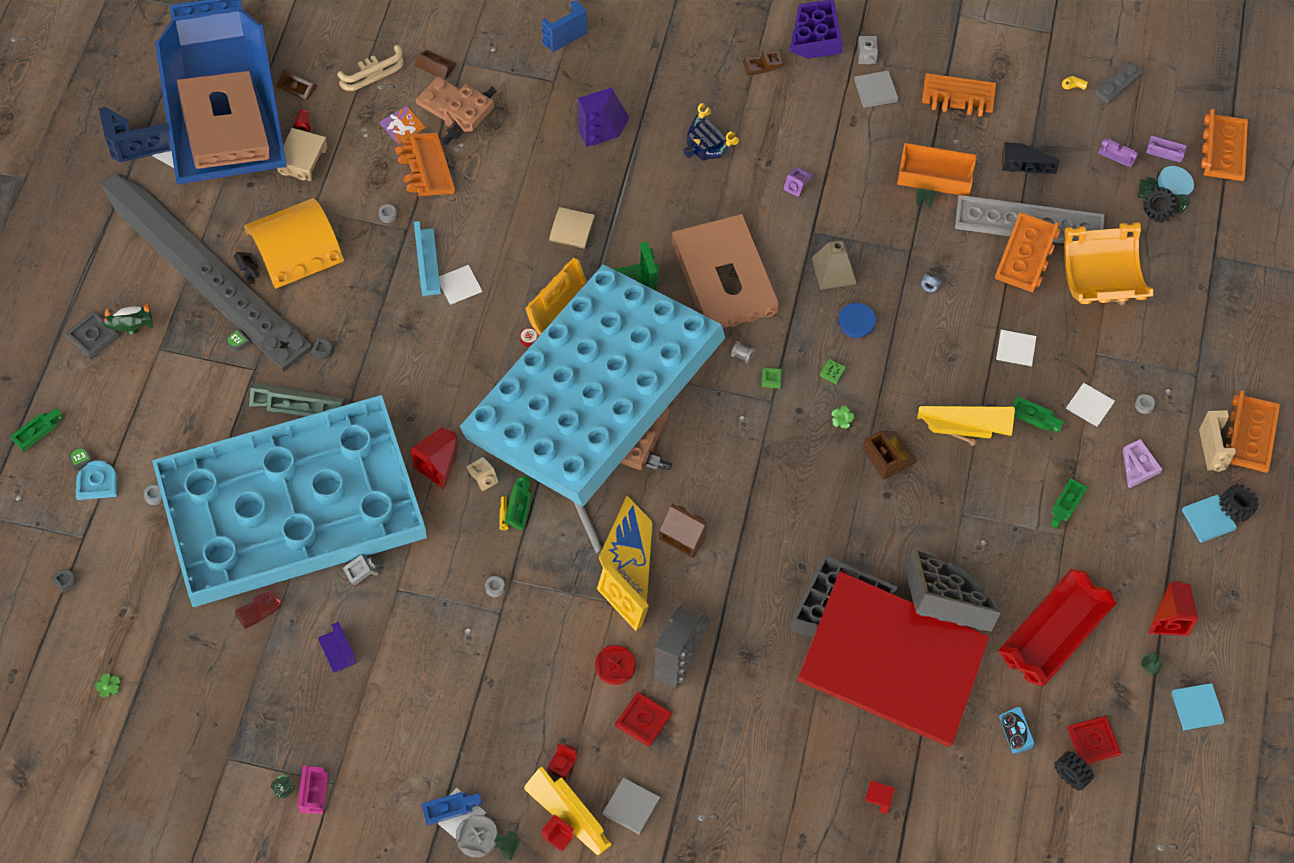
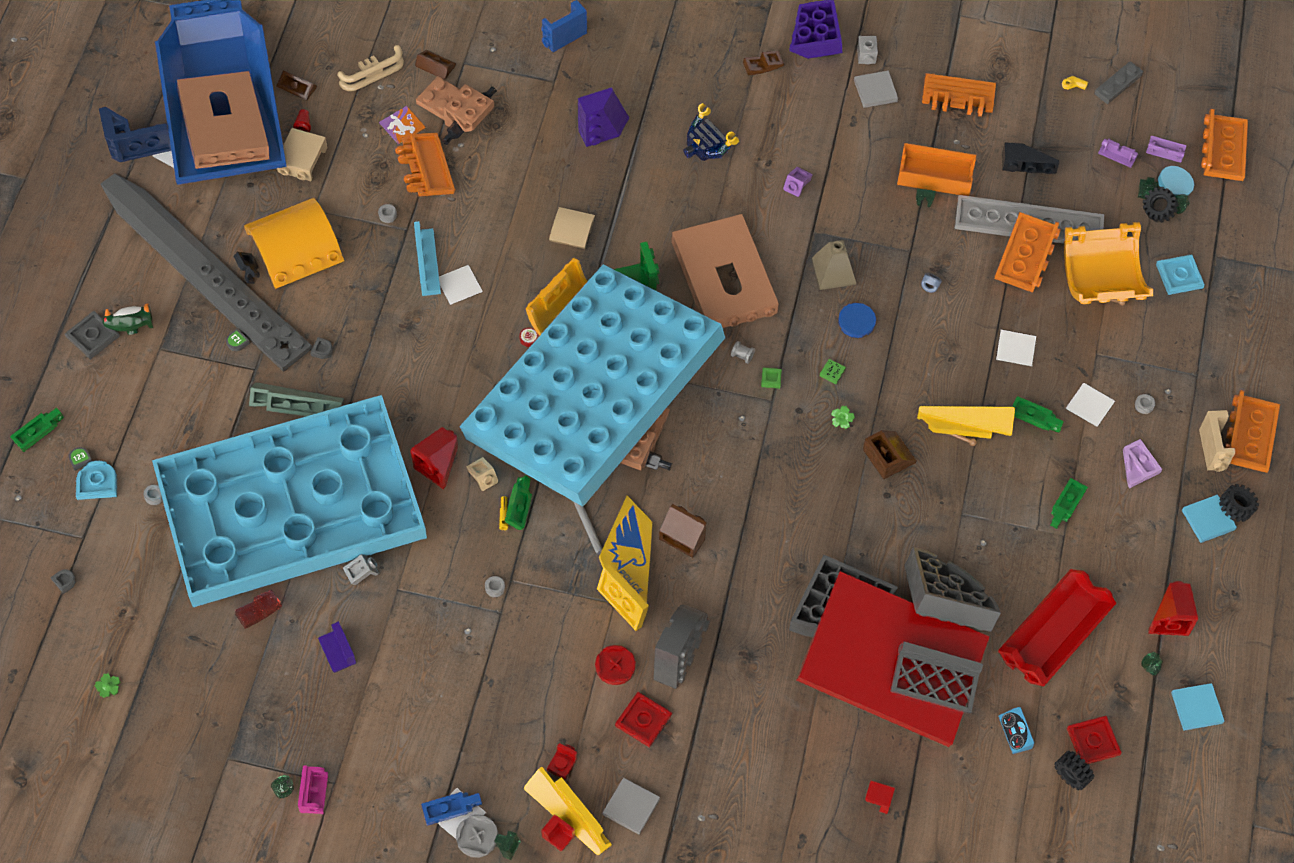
none -> dark grey fence [890,642,983,714]
none -> medium azure tile [1156,255,1205,295]

